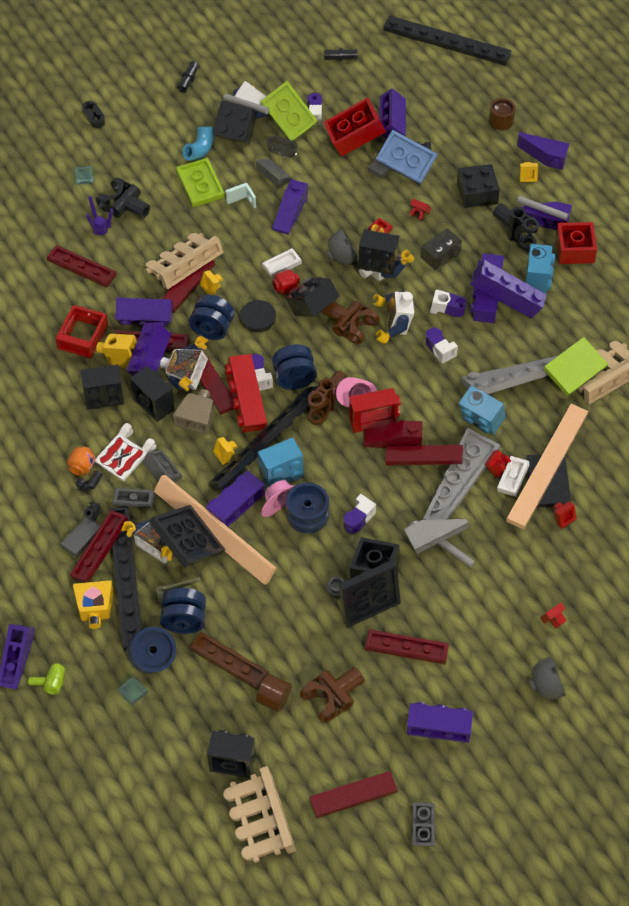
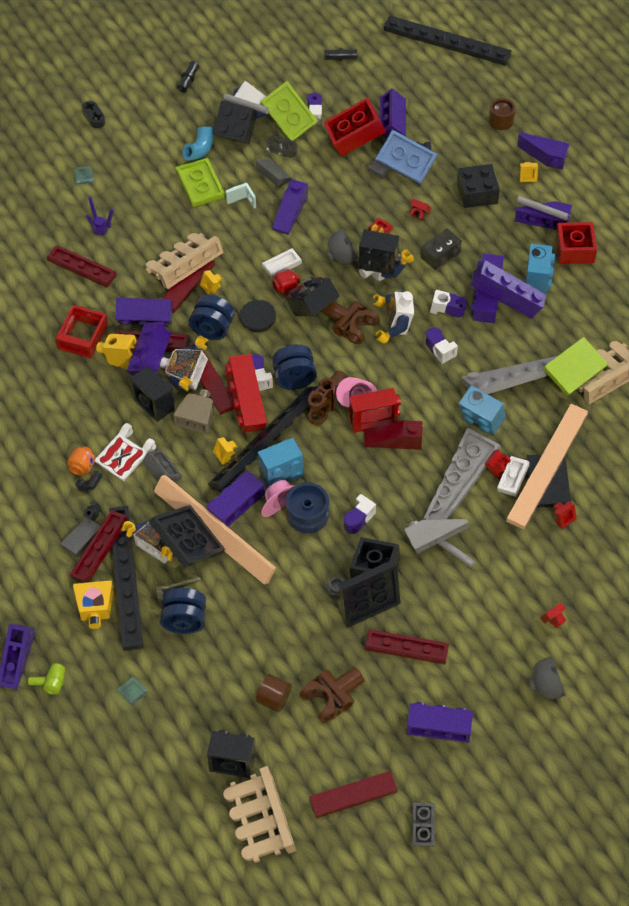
black brick [81,365,124,410] -> none
black connector [95,178,150,218] -> none
dark grey slope [112,488,155,508] -> none
dark blue wheel [126,627,176,674] -> none
reddish brown tile [190,632,269,690] -> none
dark red tile [385,445,464,465] -> none
black connector [493,203,539,251] -> none

